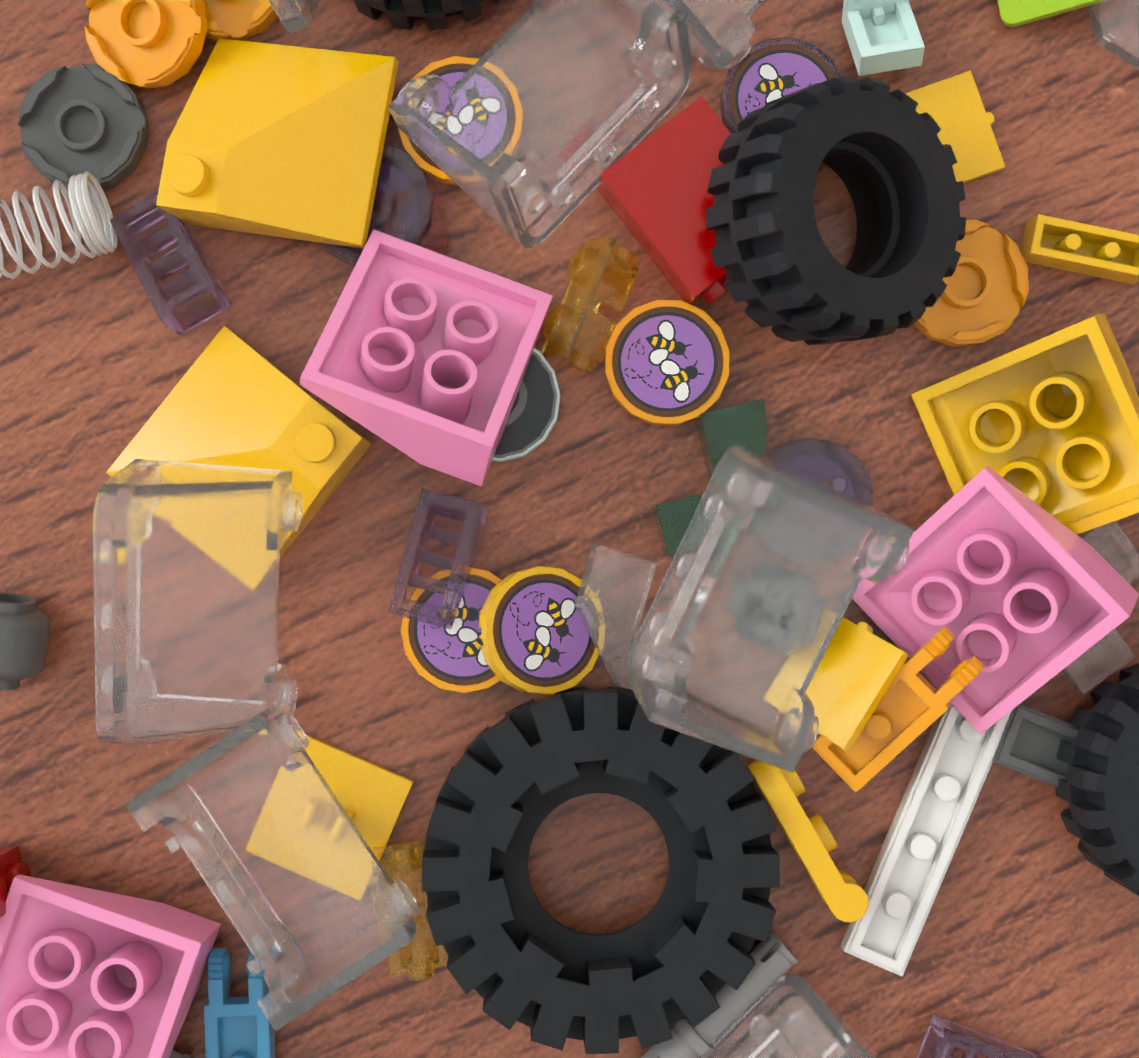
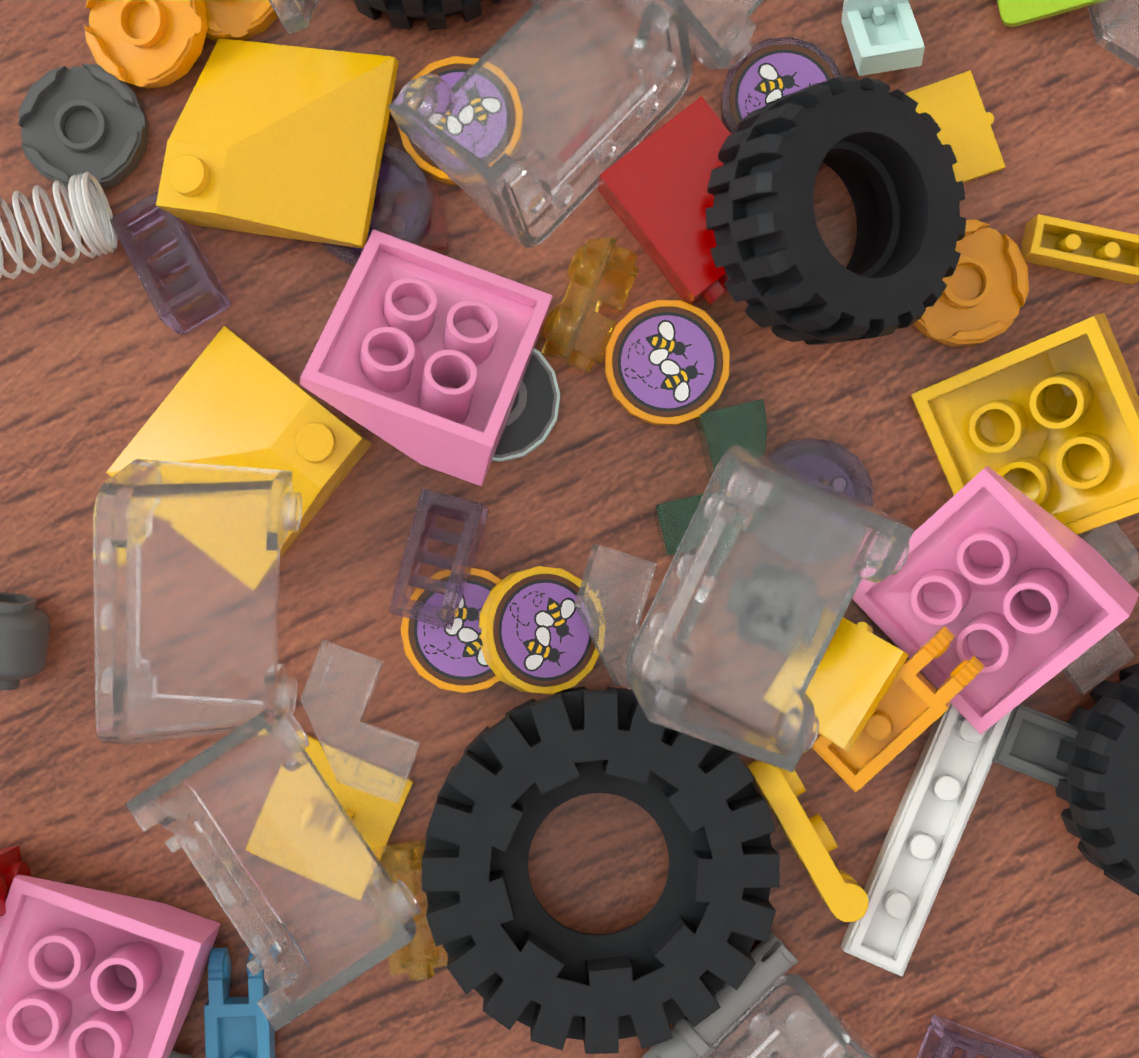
none -> clear tile [300,640,422,804]

